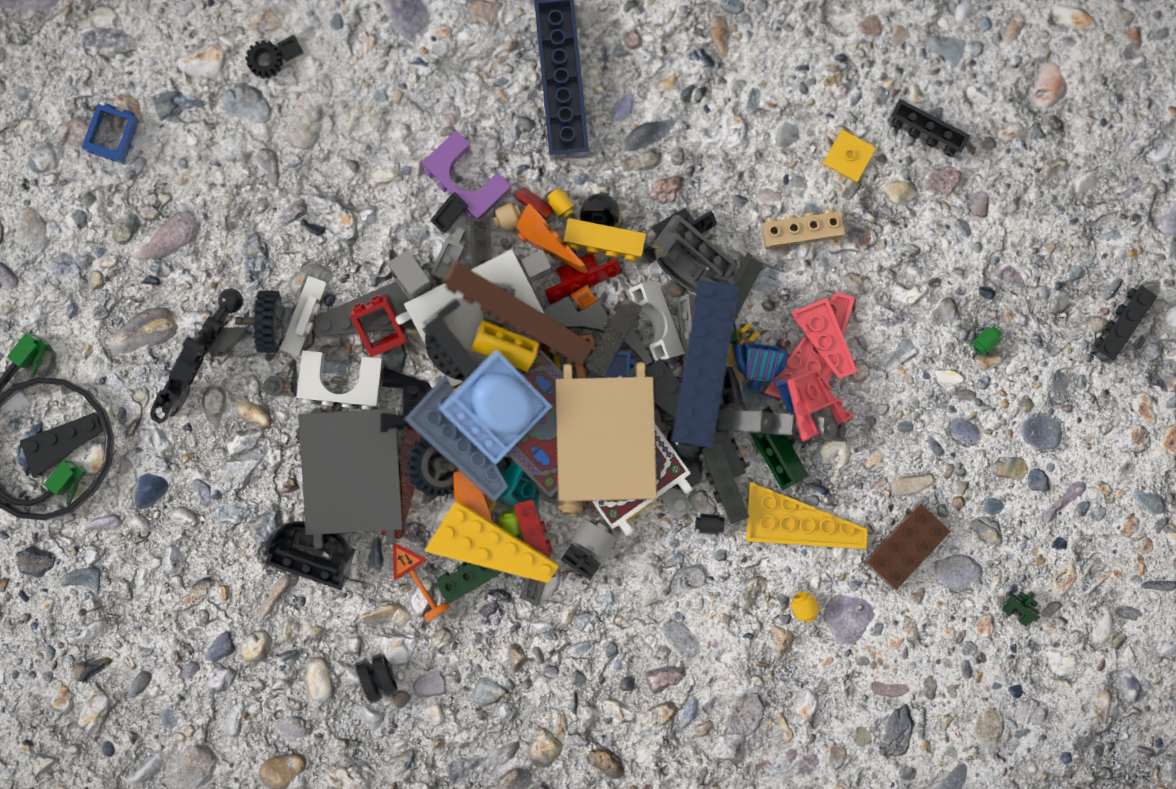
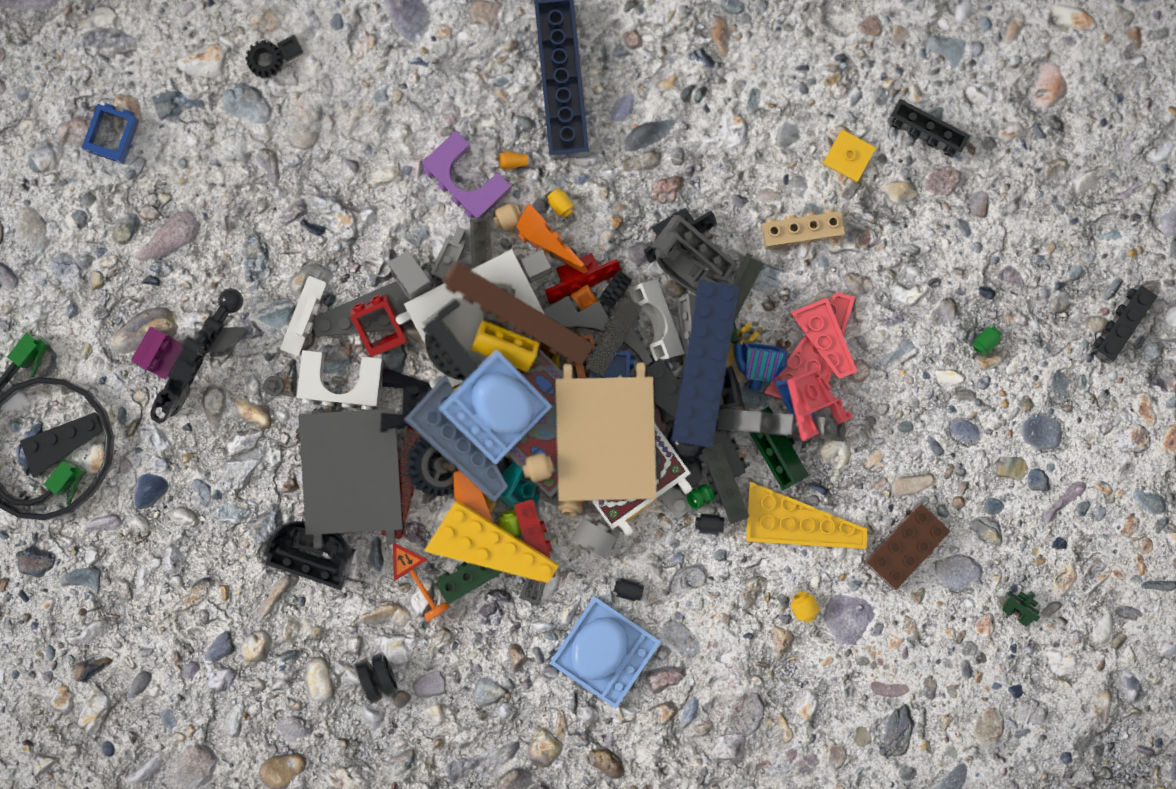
black wheel [235,290,285,353] -> none
black tile [430,192,468,234] -> none
red slope [515,187,554,221] -> none
black hips [560,544,601,580] -> none
yellow brick [563,218,646,262] -> none
black cylinder [579,192,620,227] -> none
none -> magenta bracket [131,327,183,379]
none -> light orange cone [499,151,528,171]
none -> tan head [523,453,554,482]
none -> light blue piece [550,596,661,709]
none -> black tyre [599,271,632,309]
none -> black brick [613,577,644,602]
none -> green wheel [686,484,714,510]

